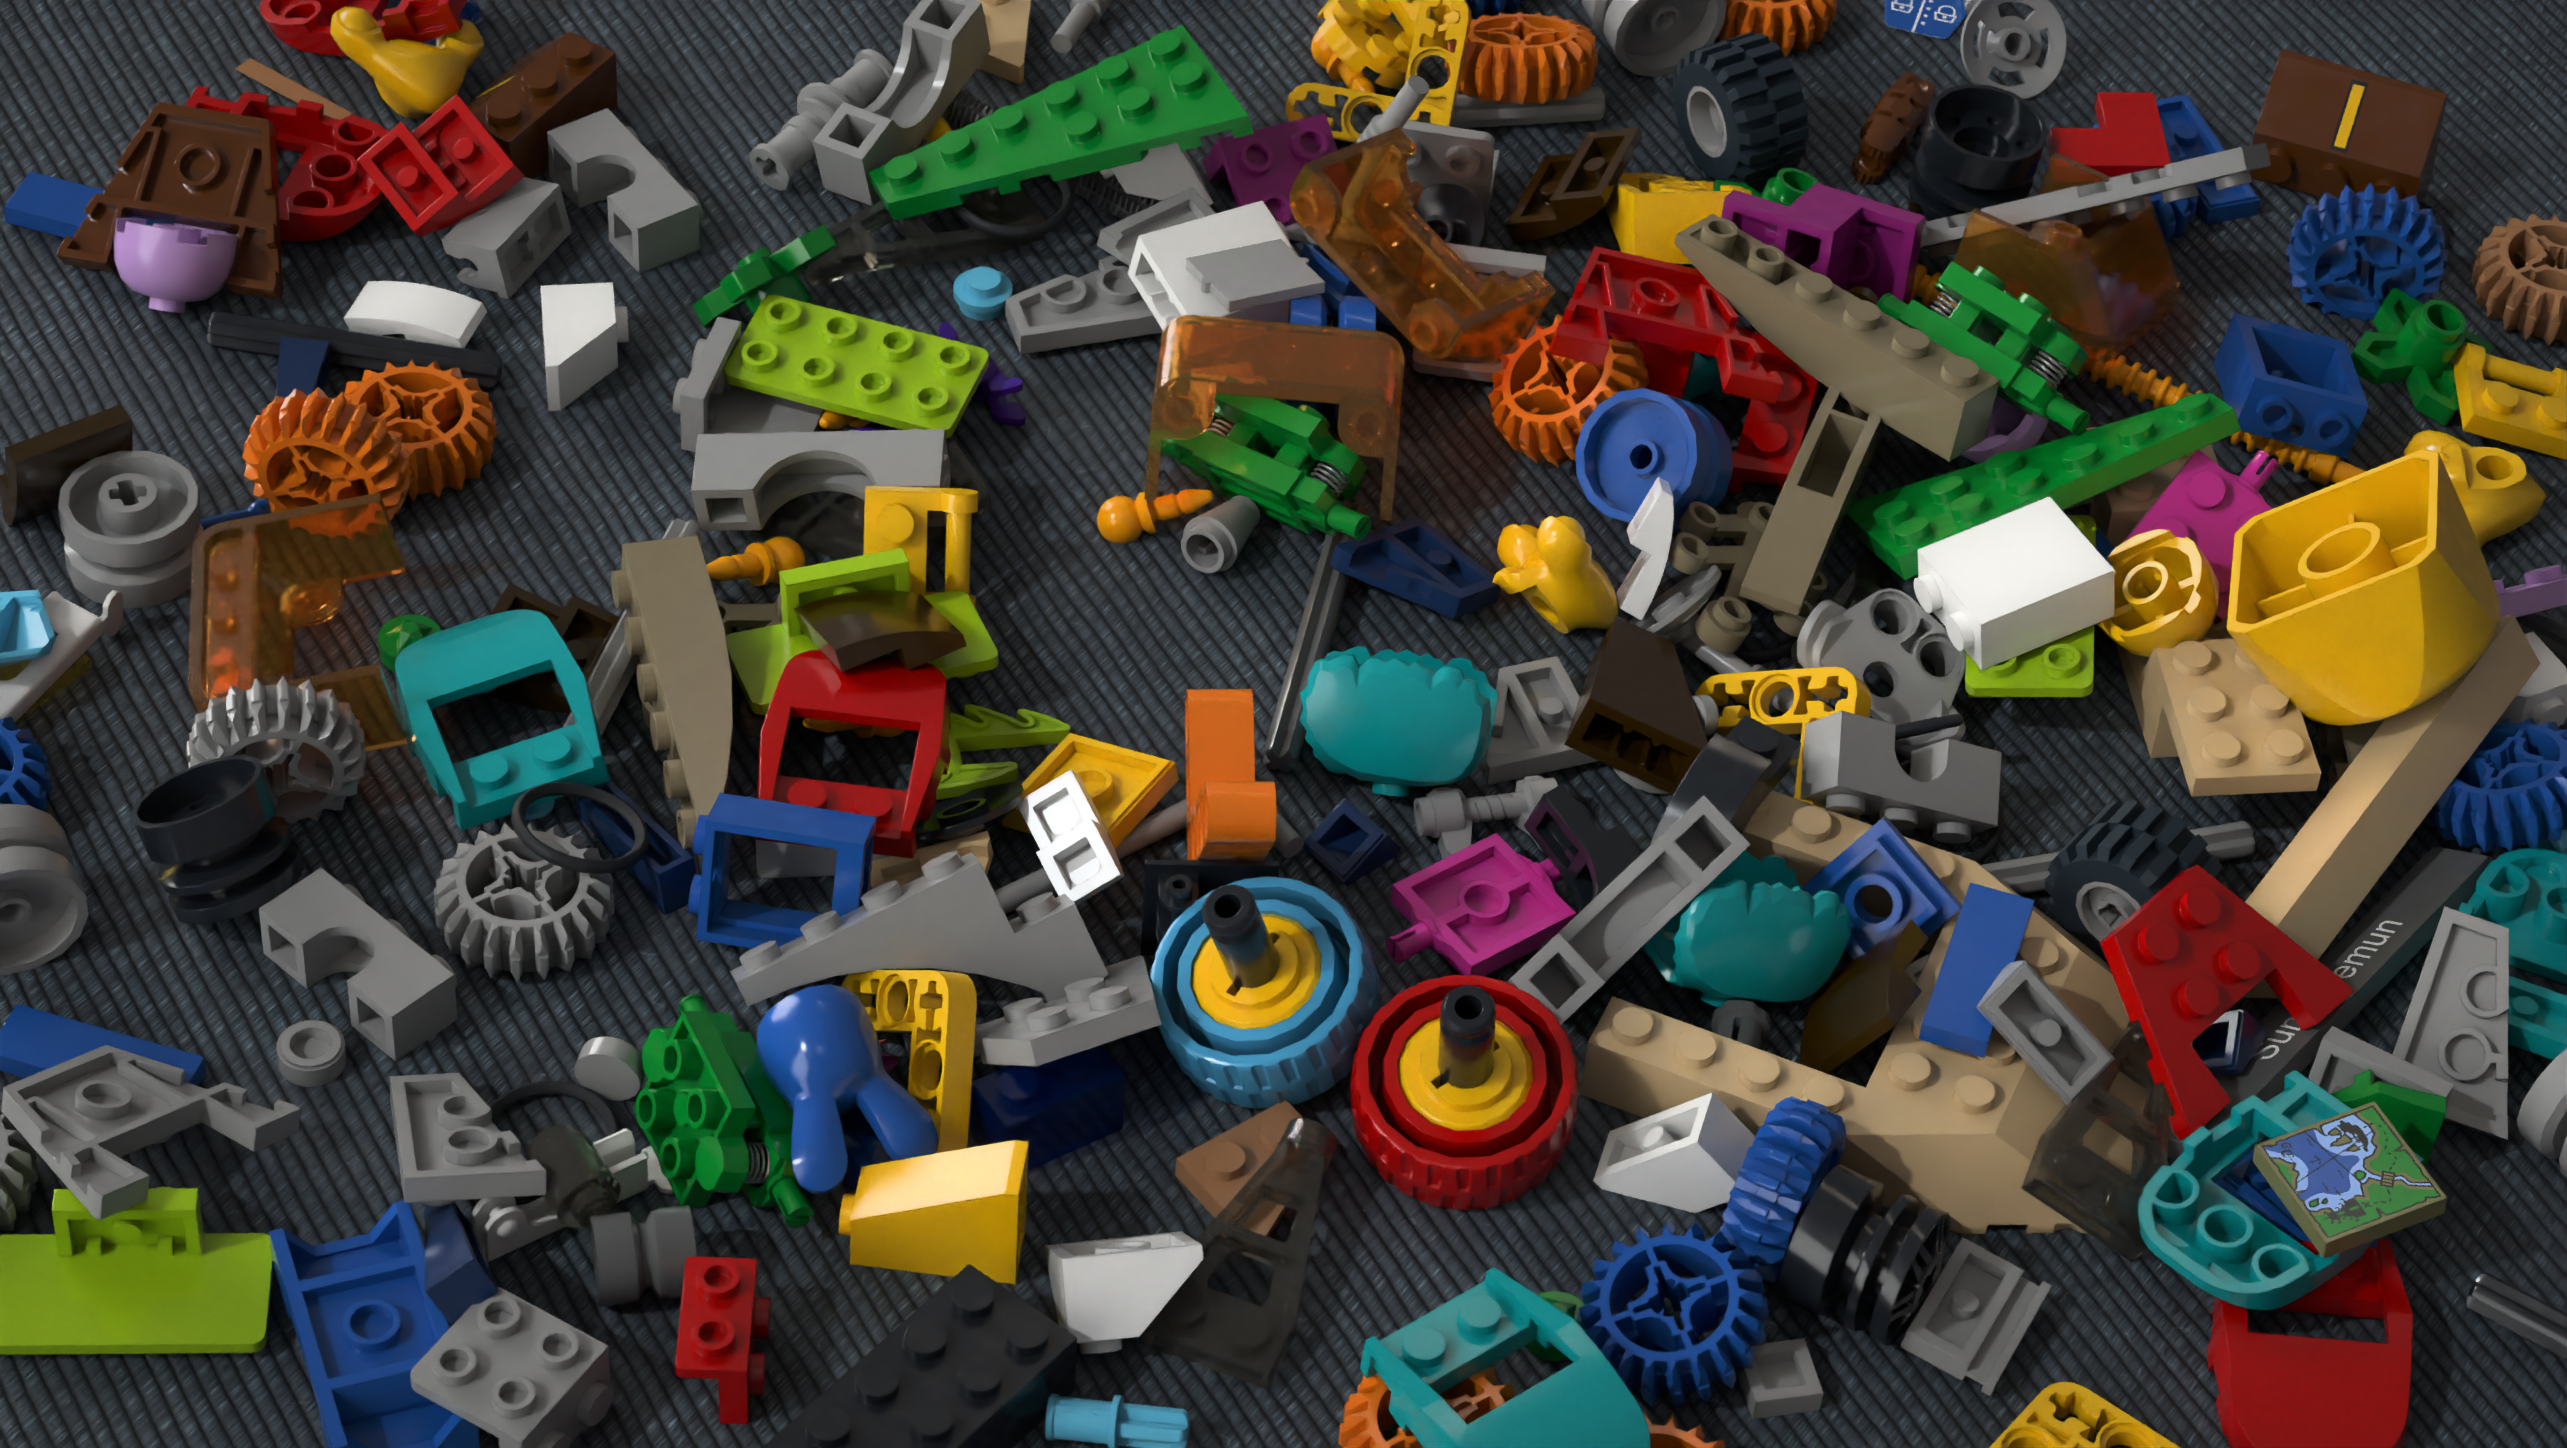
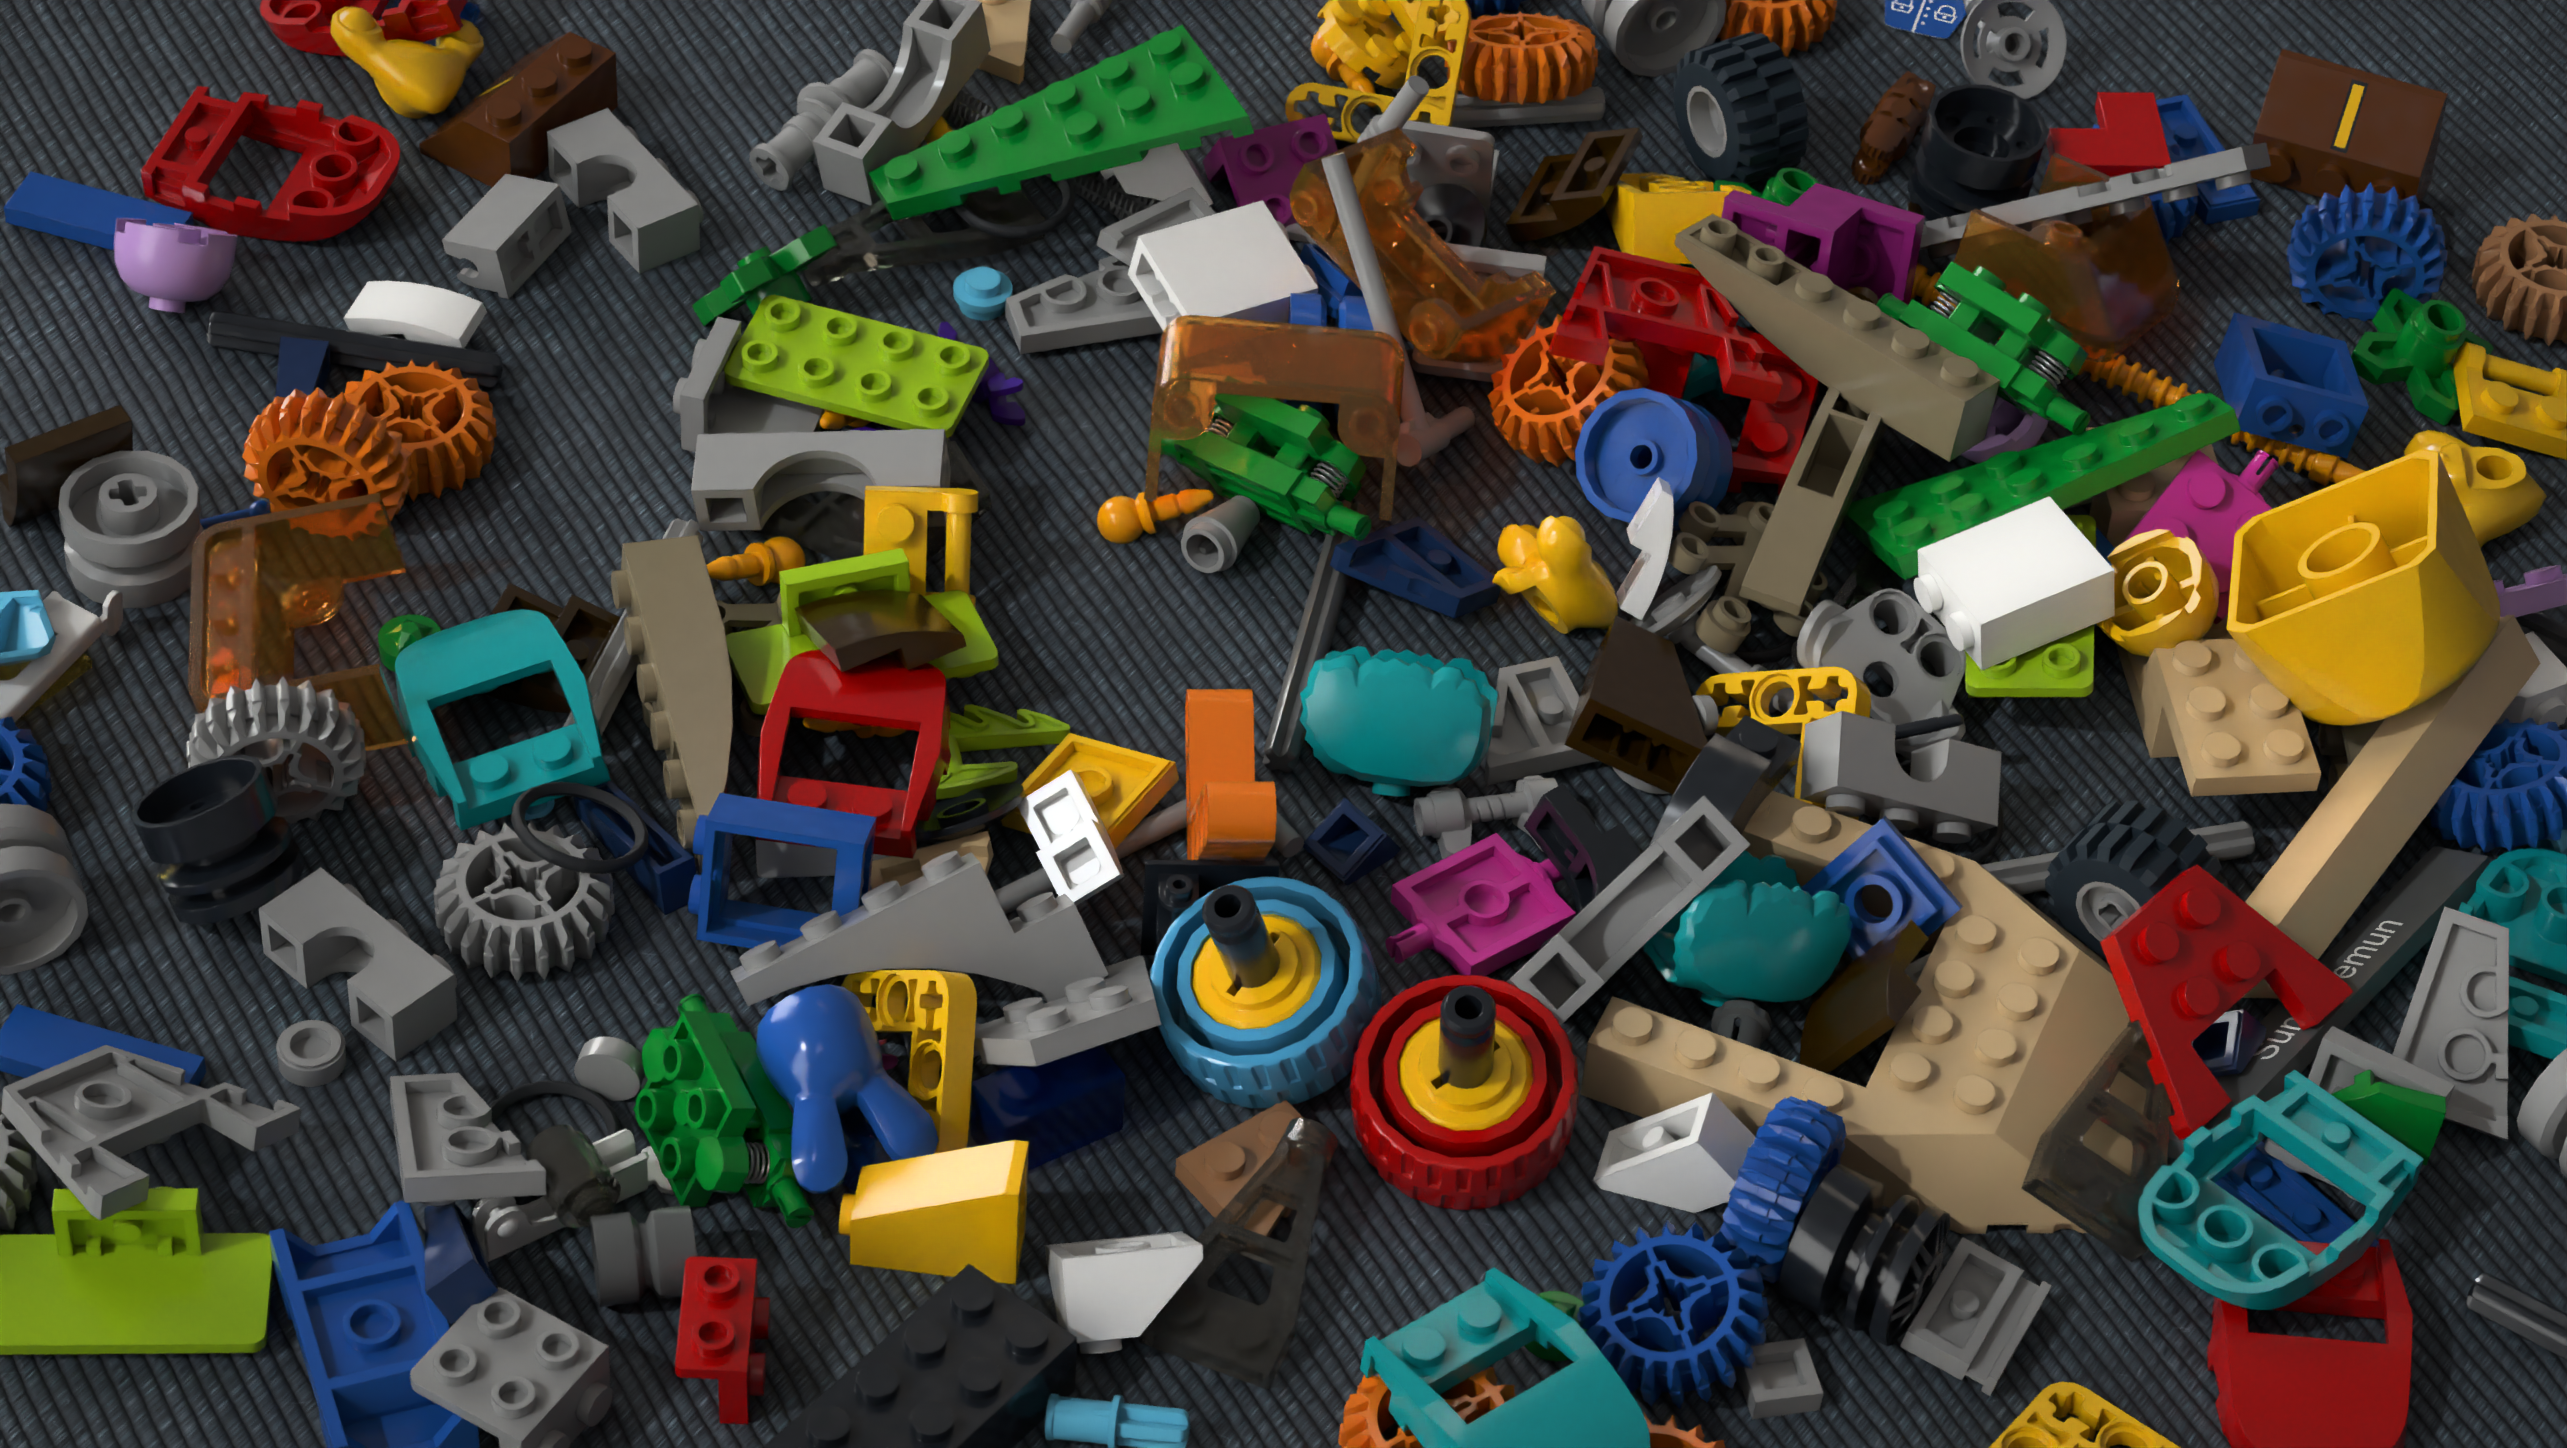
reddish brown wing [56,102,283,300] -> none
medium nougat sticker [235,58,353,120] -> none
red slope [357,94,525,237] -> none
white slope [540,282,629,411] -> none
light grey piece [1186,239,1325,312] -> none
blue tile [1919,883,2035,1058] -> none
light grey slope [1976,960,2115,1106] -> none
tile [2252,1101,2447,1259] -> none
none -> light grey bar [1321,152,1475,467]

